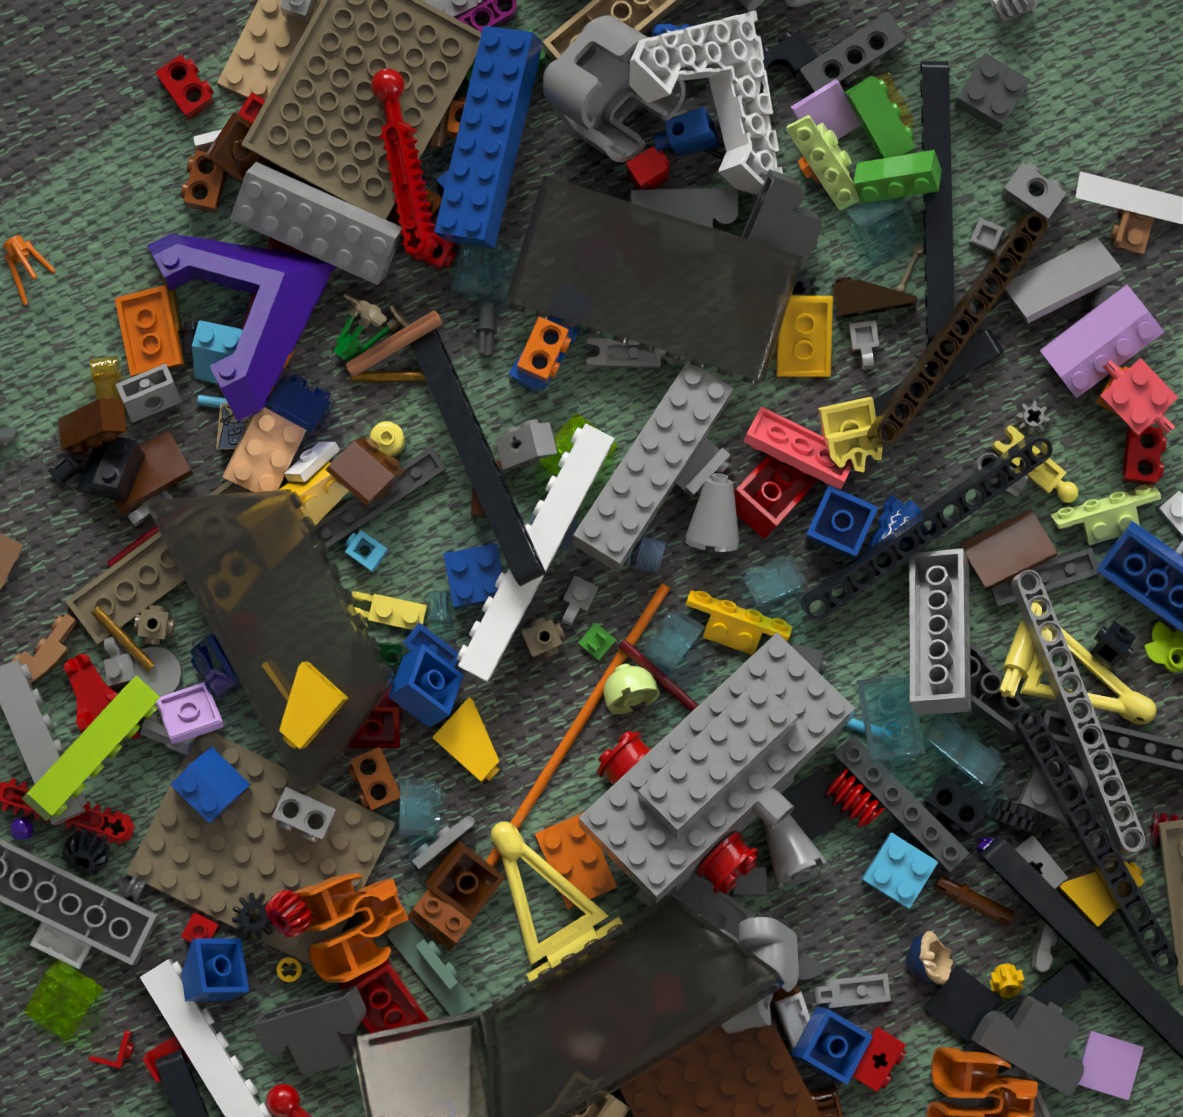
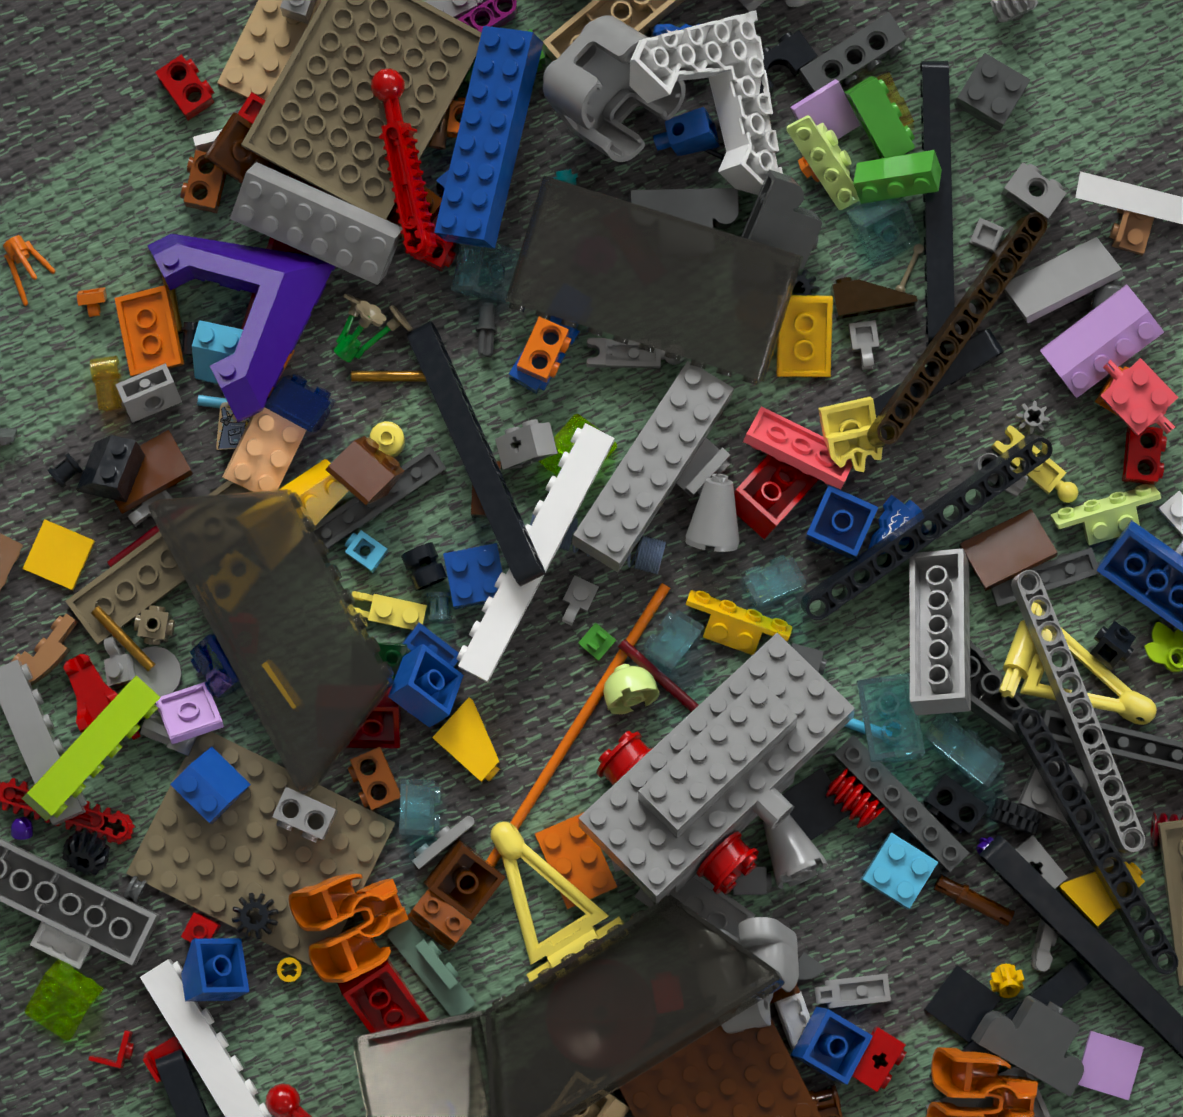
reddish brown brick [58,399,126,455] -> none
dark grey brick [252,985,367,1075] -> none
red gear [265,890,313,938] -> none
yellow slope [279,661,349,749] -> none
white plate [284,442,340,482] -> none
nougat axle [346,311,442,376] -> none
dark tan brick [522,617,565,659] -> none
red brick [626,146,670,190] -> none
tan hair [905,931,953,985] -> none
none -> yellow tile [23,519,95,590]
none -> orange tile [76,287,107,317]
none -> black wheel [401,542,448,591]
none -> teal plate [551,169,578,188]

